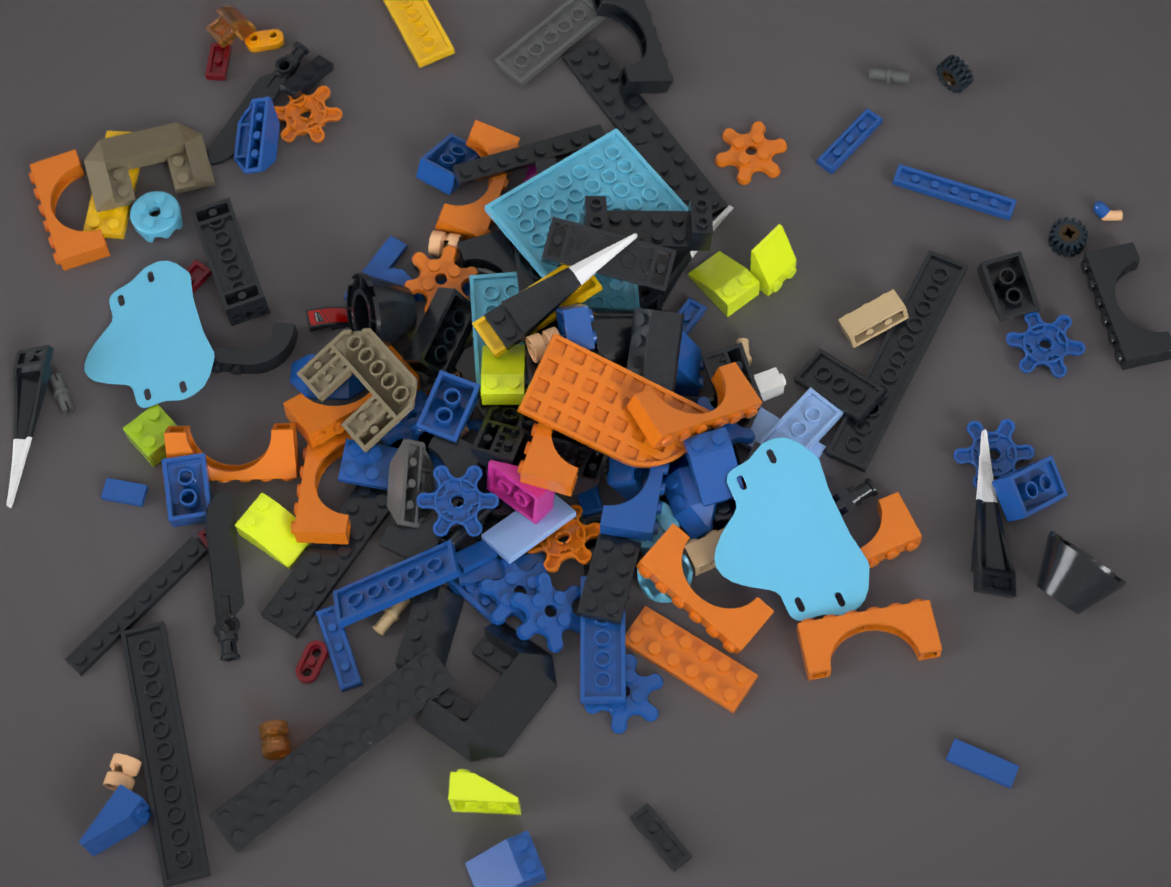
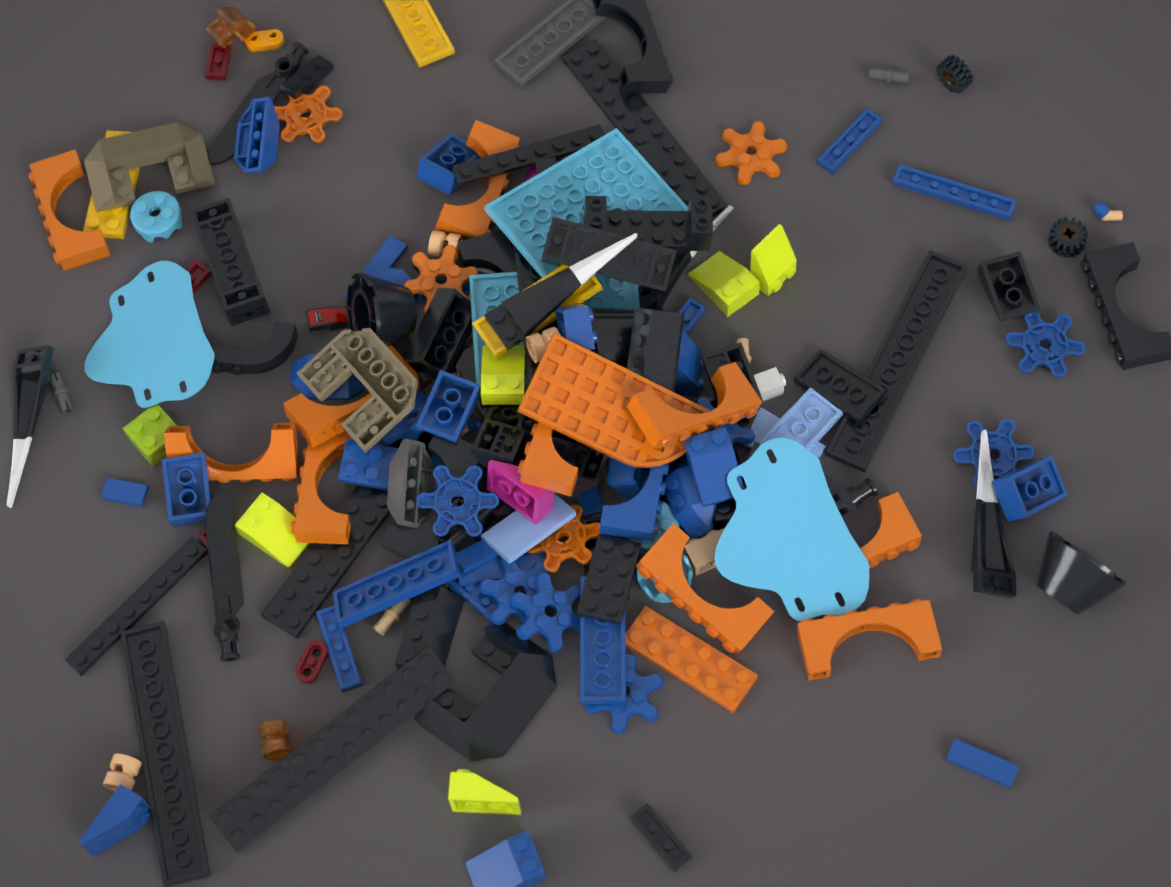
tan brick [838,289,909,348] -> none

